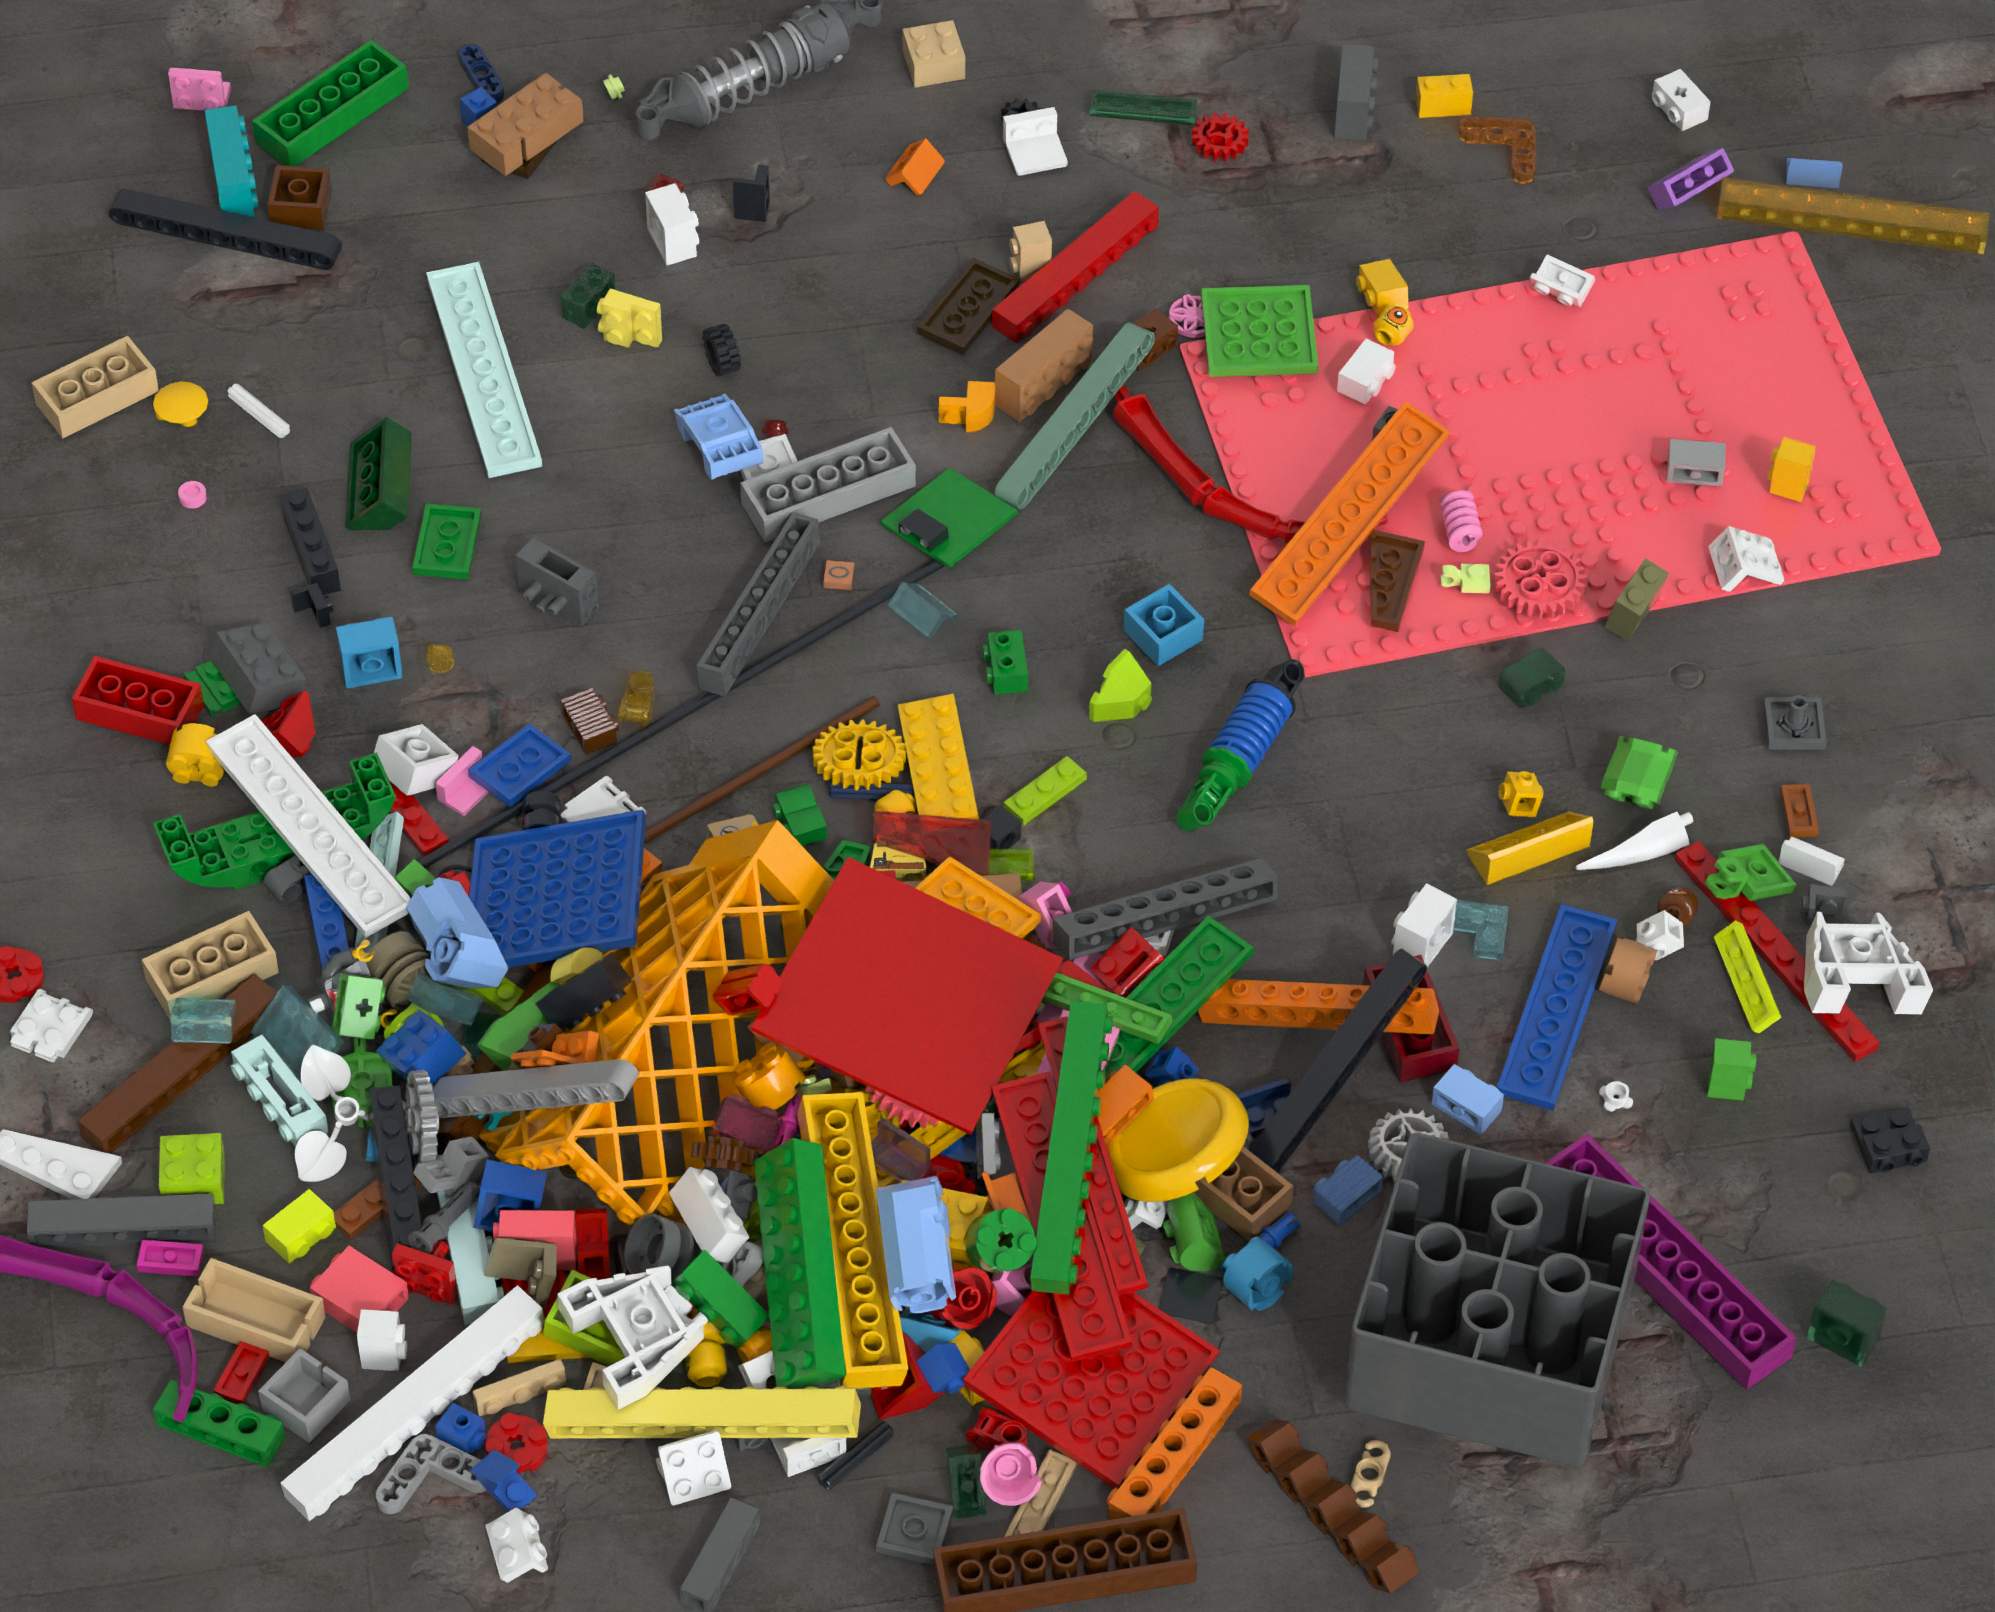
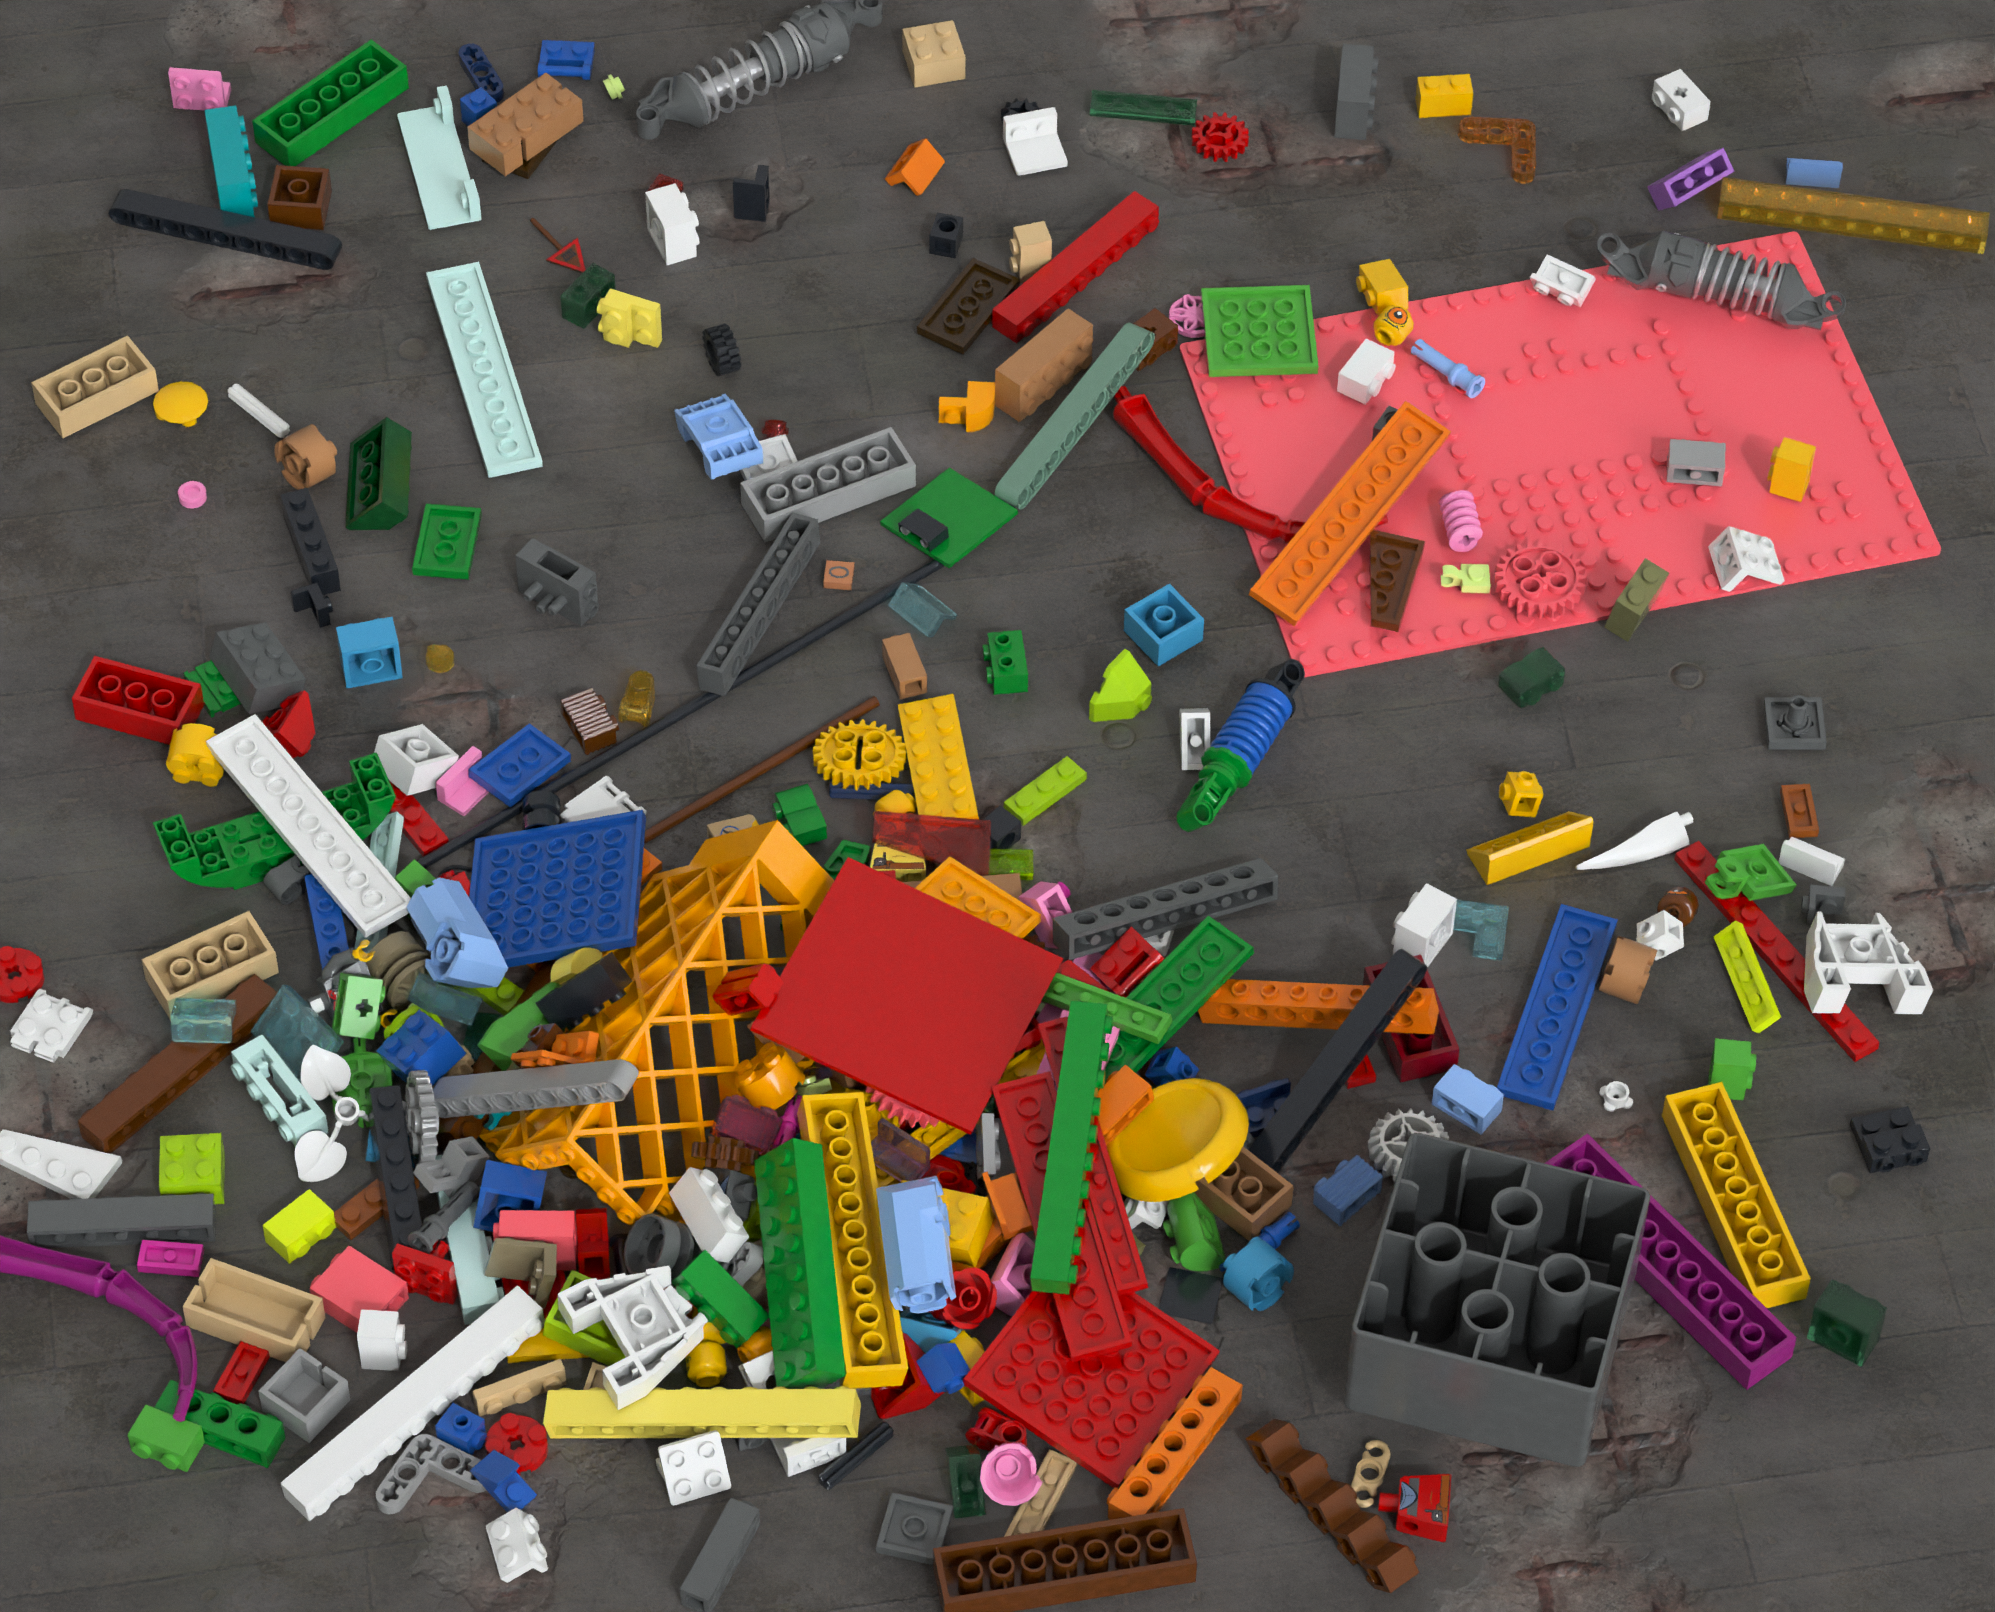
green brick [966,1208,1037,1273] -> none
bright green brick [1601,736,1678,810] -> none
none -> bright green brick [128,1405,205,1472]
none -> medium nougat brick [274,424,337,490]
none -> light aqua bracket [397,85,481,230]
none -> piece [530,218,587,275]
none -> blue plate [538,40,595,80]
none -> medium nougat brick [882,633,927,700]
none -> black brick [929,212,963,258]
none -> white slope [1179,708,1210,770]
none -> red tile [1345,1054,1376,1089]
none -> red torso [1378,1474,1451,1542]
none -> light blue pin [1411,339,1485,398]
none -> dark grey piece [1597,230,1846,331]
none -> yellow brick [1662,1082,1811,1308]

